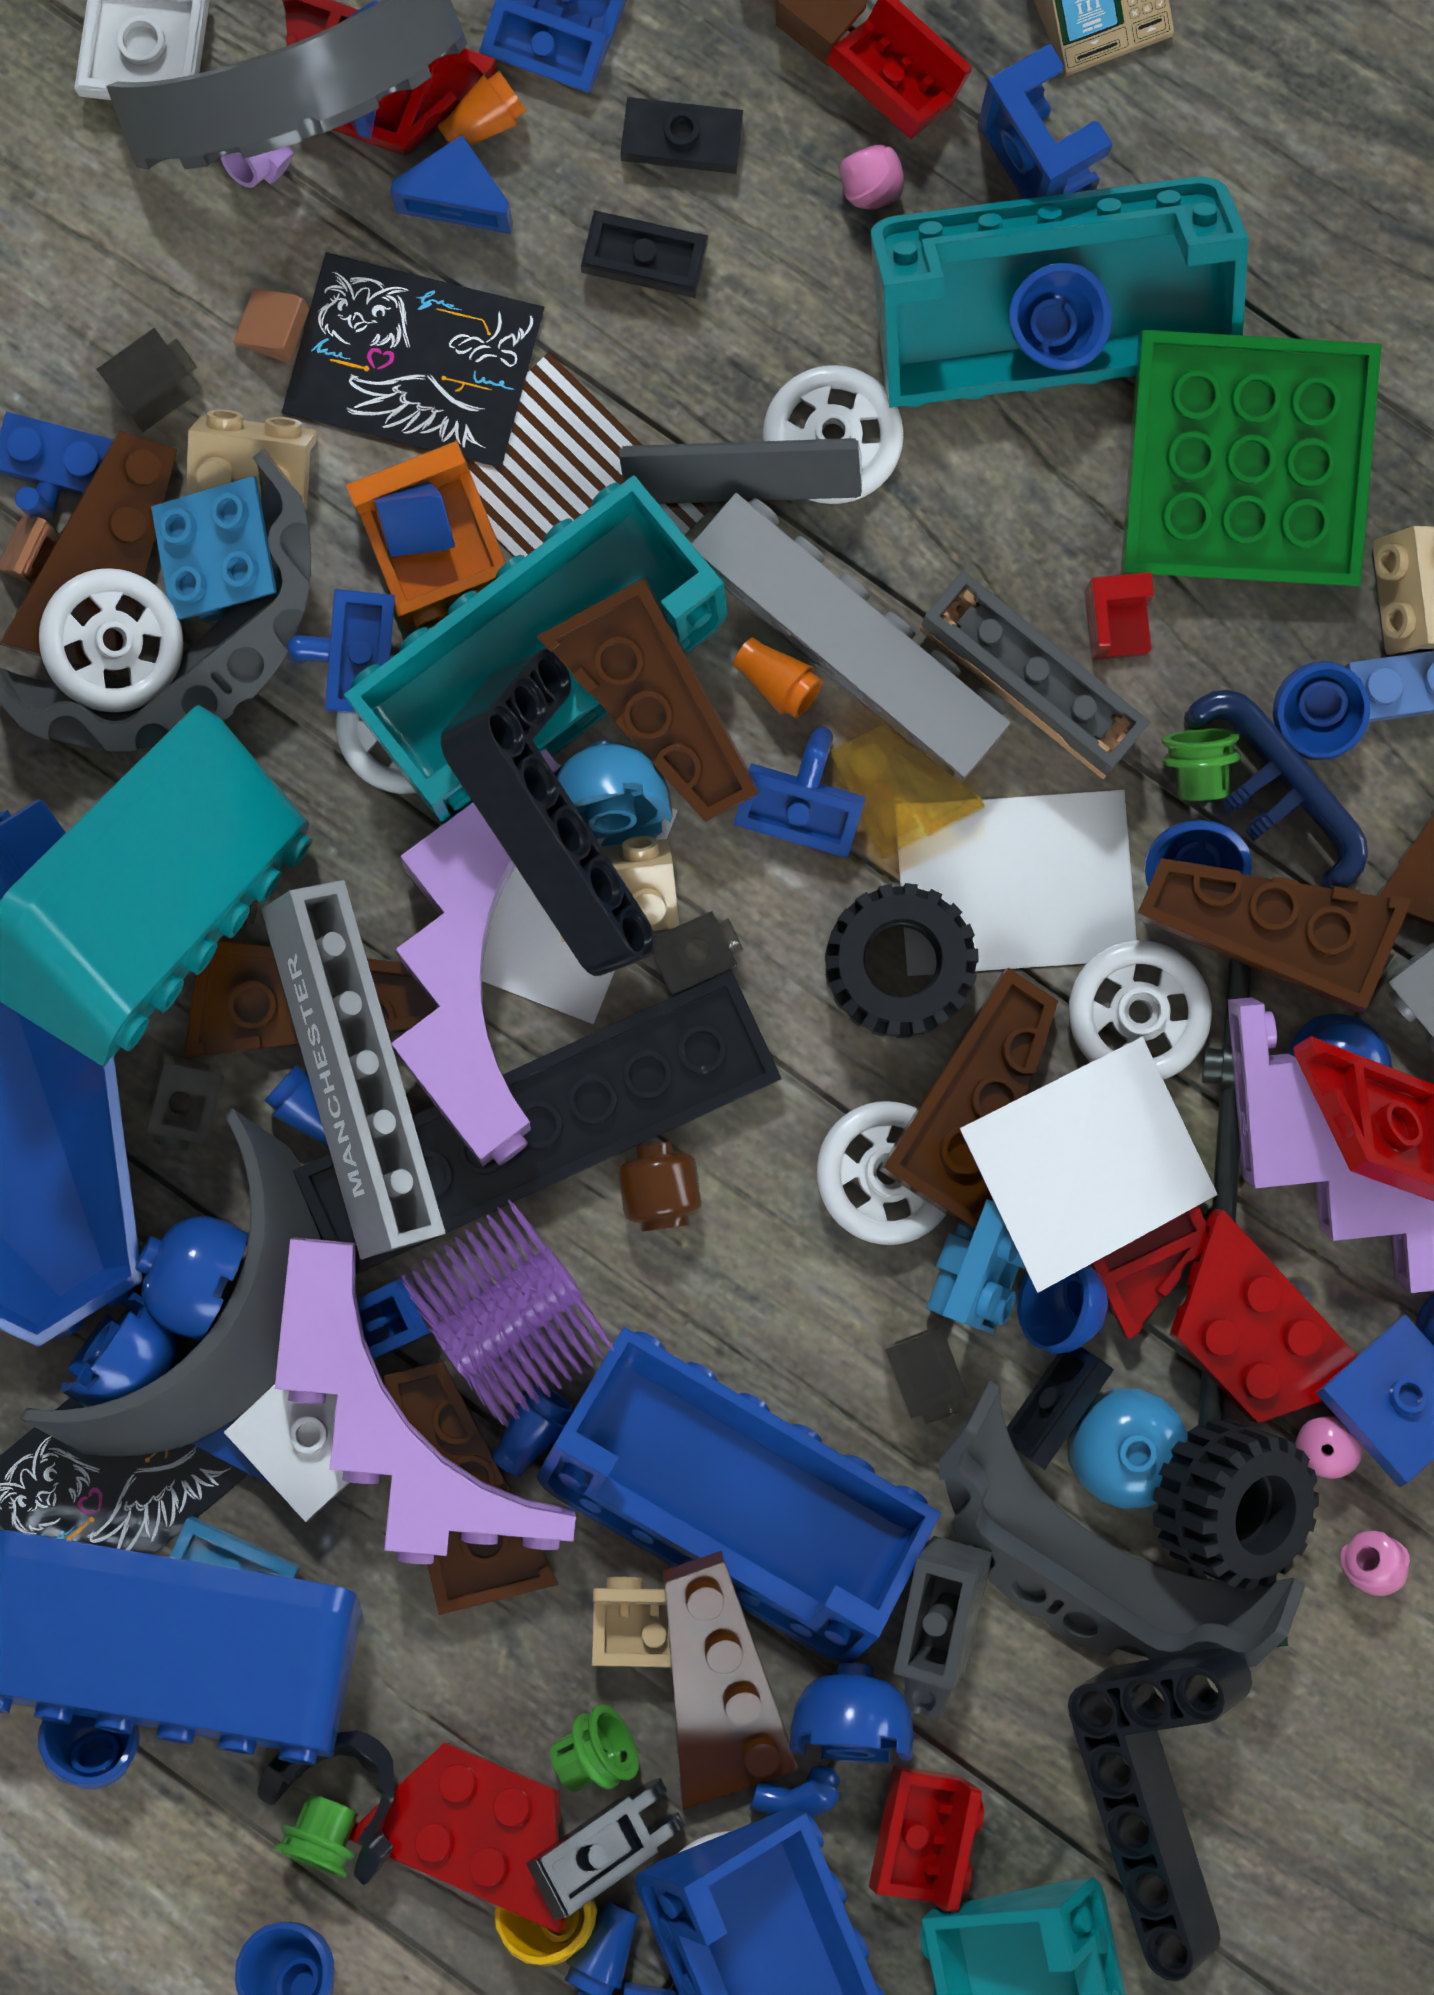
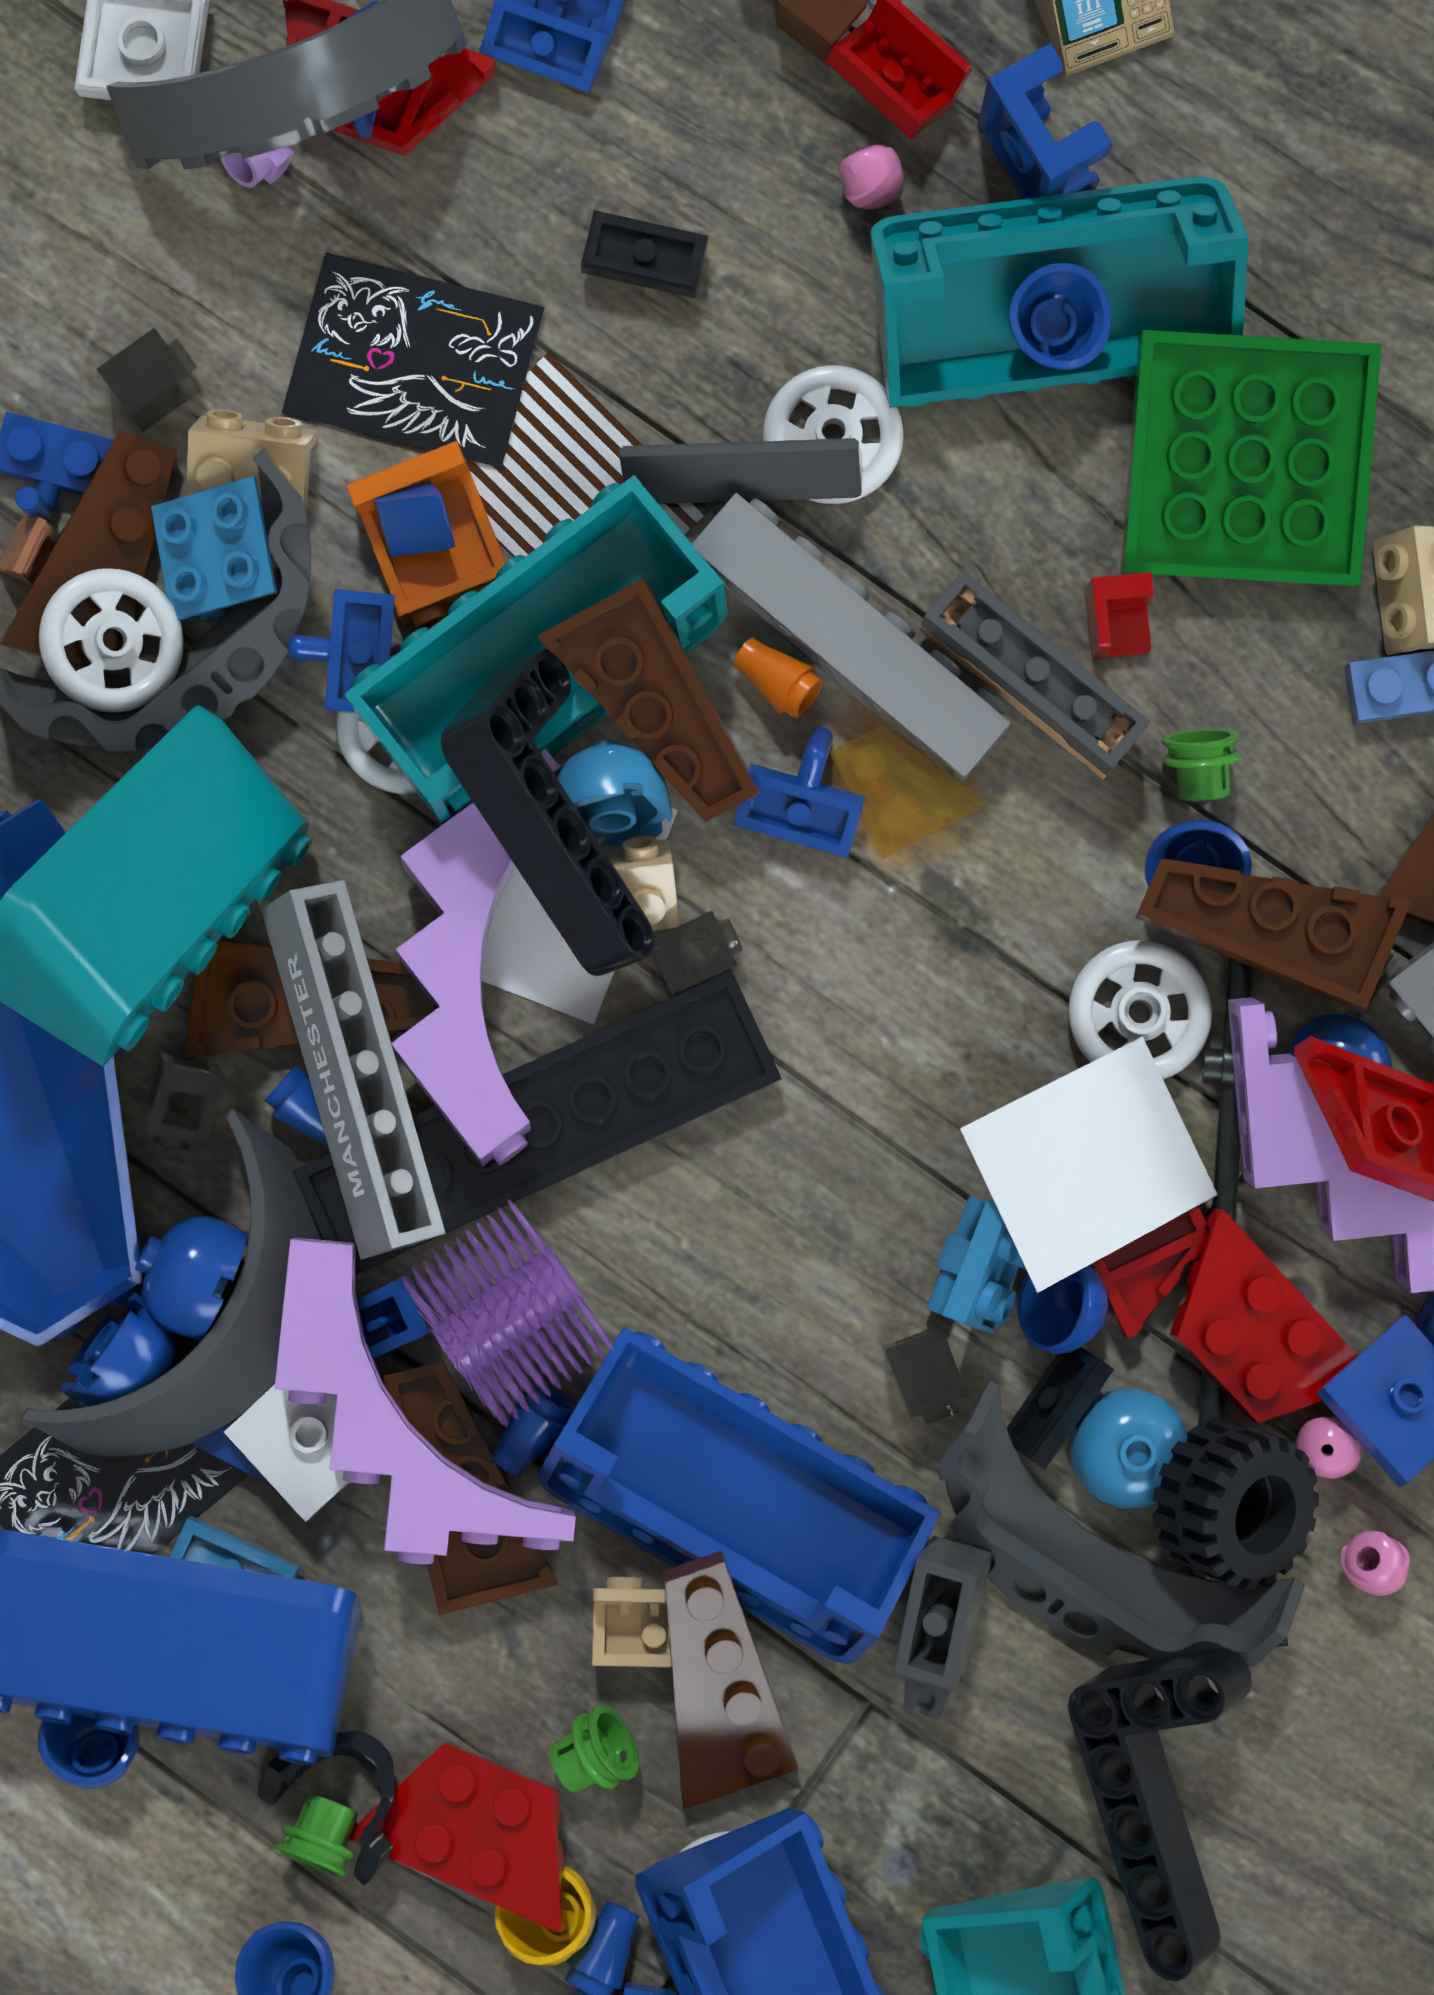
nougat slope [233,288,309,364] -> none
blue slope [390,135,513,234] -> none
orange cone [437,71,527,146] -> none
hinge [526,1778,685,1920] -> none
reddish brown head [618,1142,702,1232] -> none
black plate [620,97,743,174] -> none
blue arm [749,1766,840,1819] -> none
blue cylinder [789,1663,913,1763] -> none
white plate [817,1101,946,1245] -> none
black tyre [825,883,979,1038] -> none
red bracket [868,1765,984,1913] -> none
reddish brown wing [879,968,1058,1233] -> none
white sticker [895,790,1137,976] -> none
dark blue piece [1184,690,1368,889] -> none
blue piece [1273,661,1370,760] -> none

